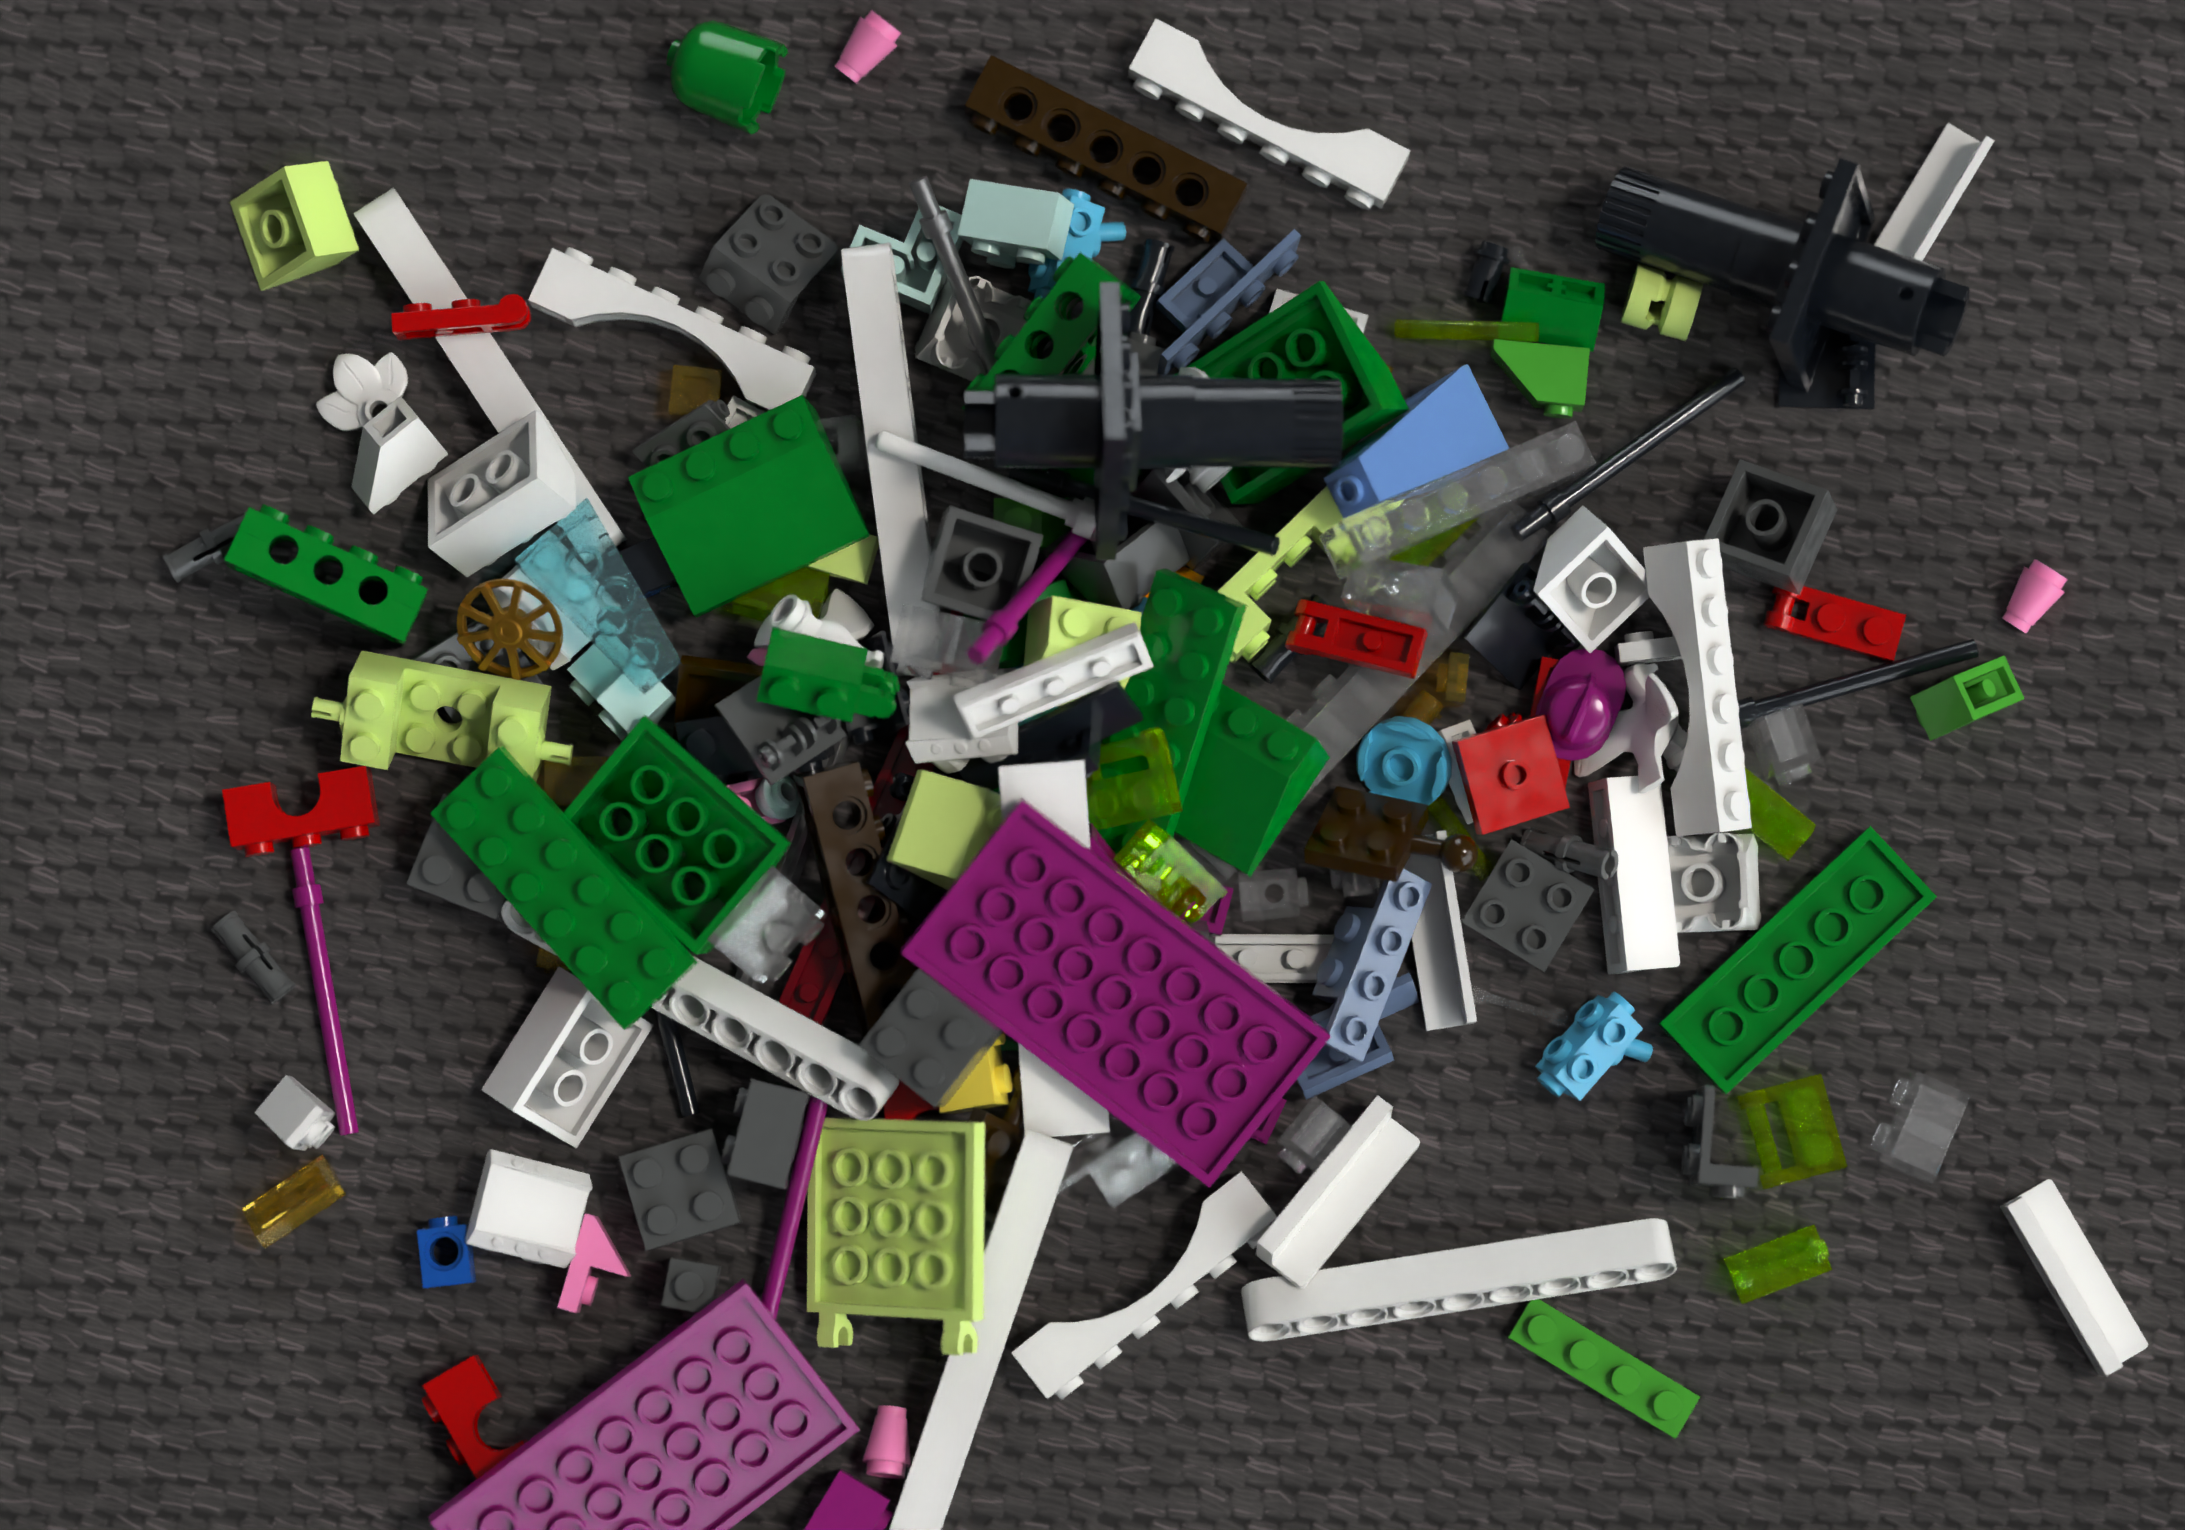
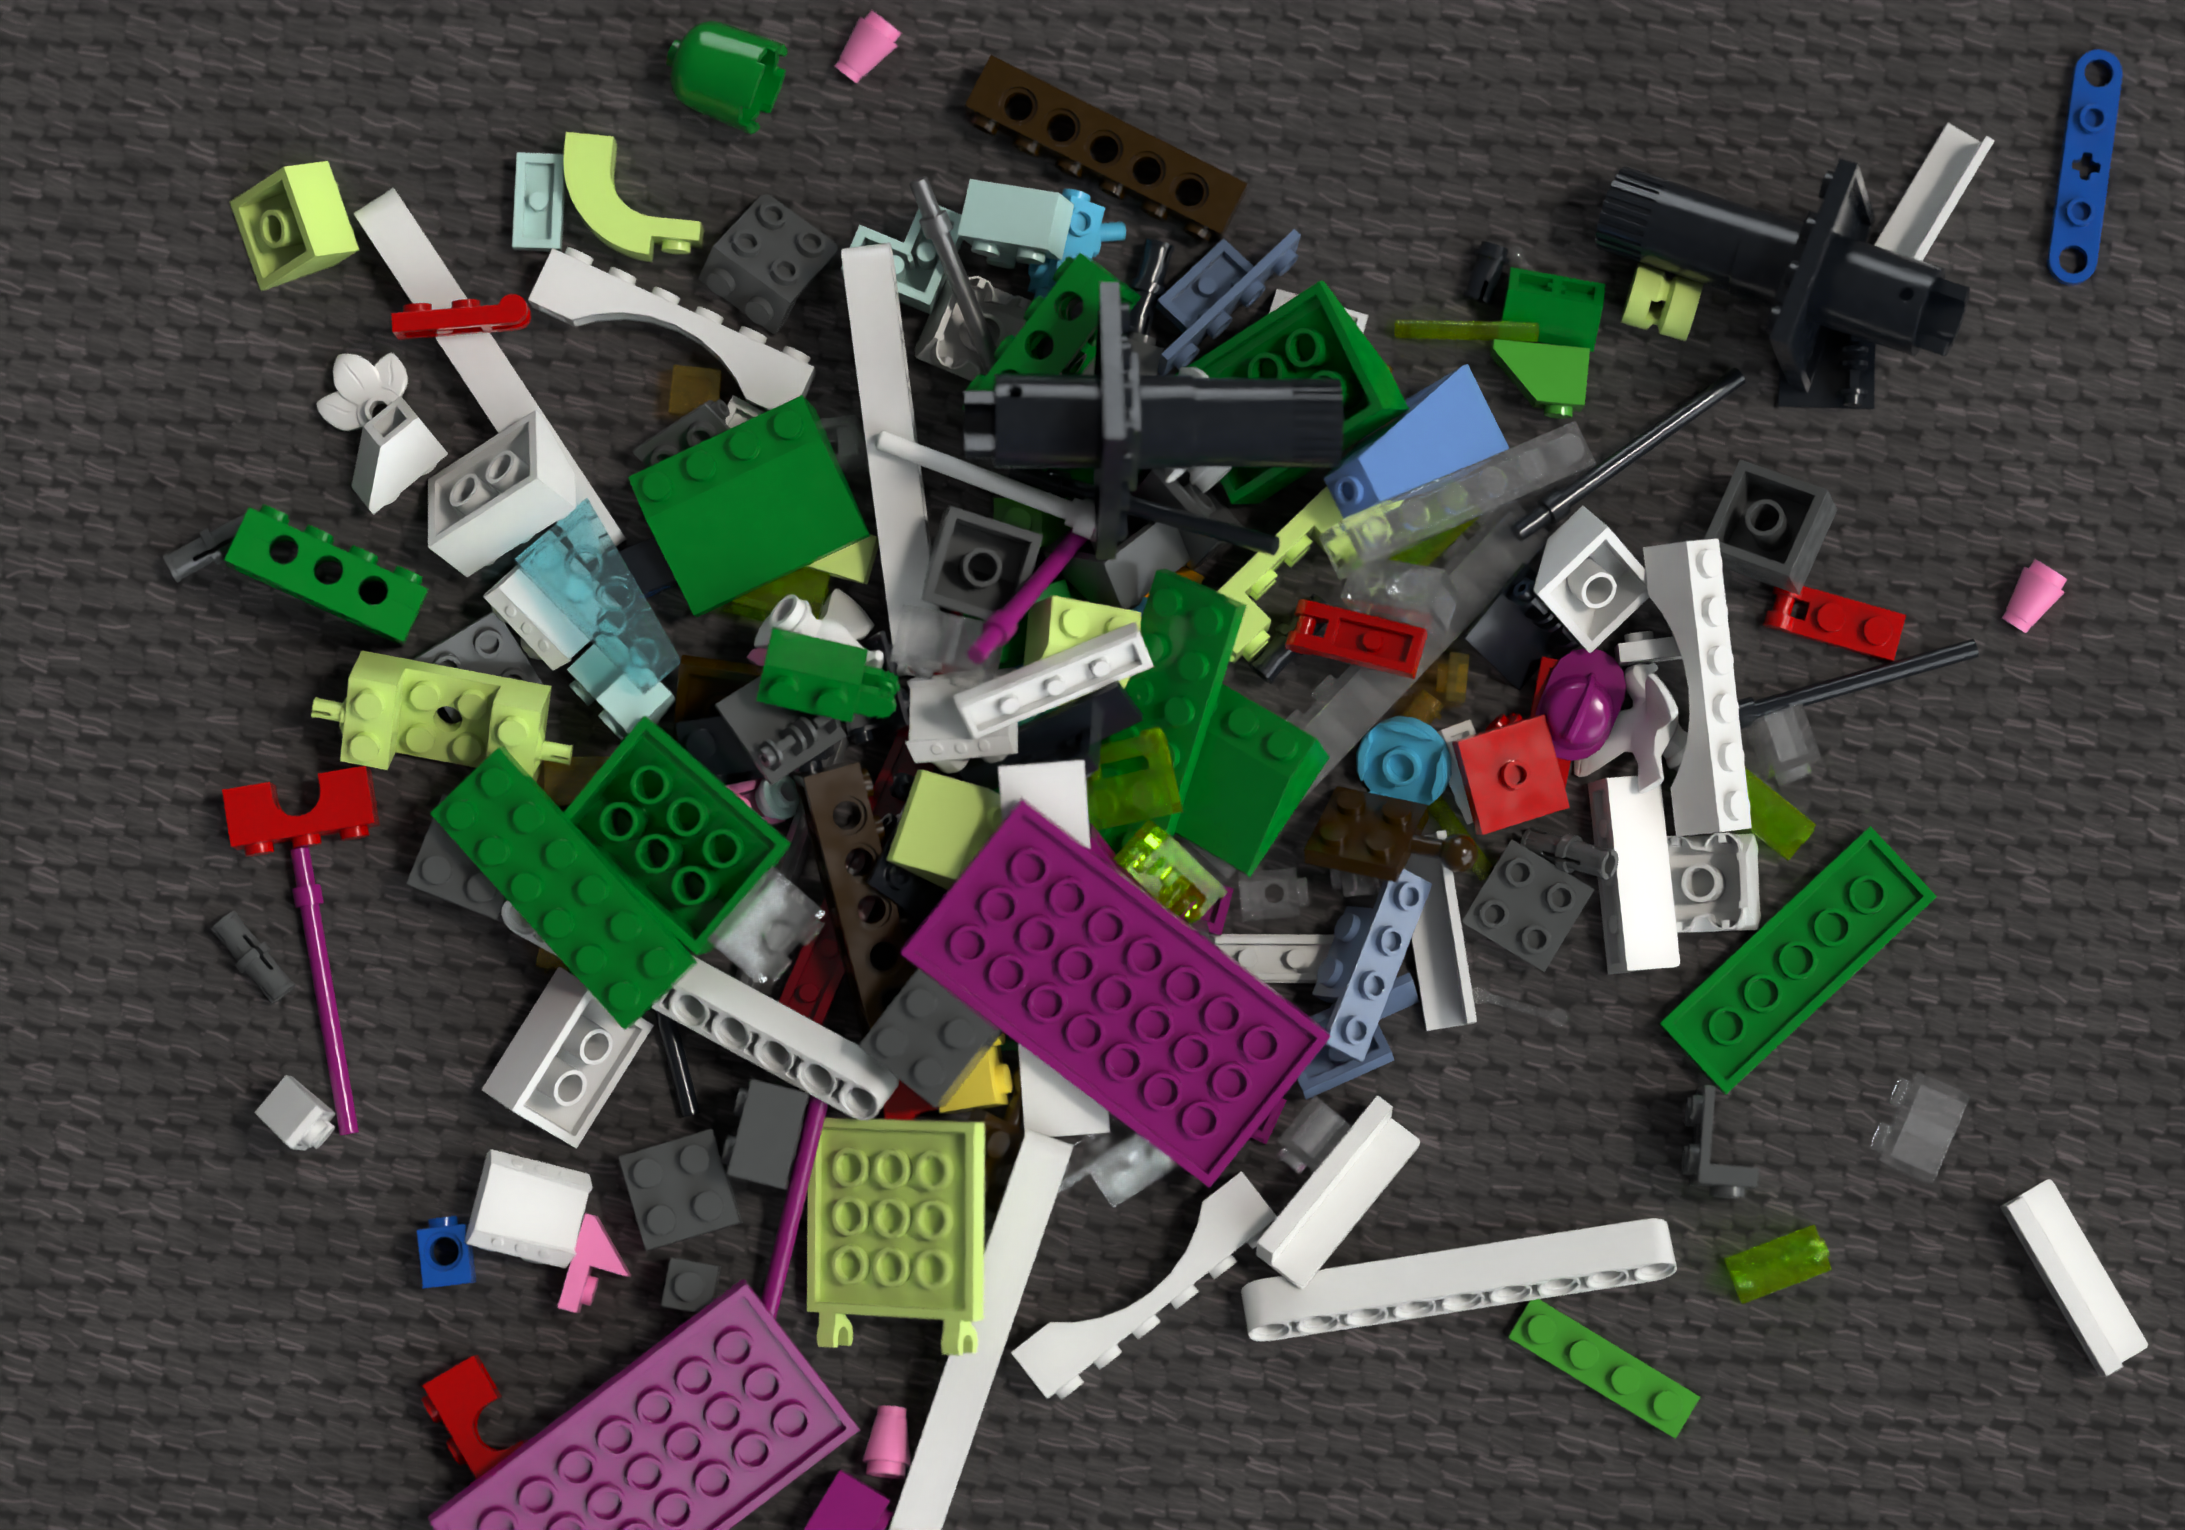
clear yellow plate [242,1154,346,1249] -> none
pearl gold wheel [457,579,563,680] -> none
white arch [1129,19,1410,210] -> none
medium azure brick [1535,991,1653,1101] -> none
clear neon green plate [1737,1074,1848,1190] -> none
bright green slope [1910,656,2025,741] -> none
none -> light aqua plate [512,152,565,252]
none -> yellowish green arch [563,132,704,262]
none -> blue piece [2047,50,2123,286]

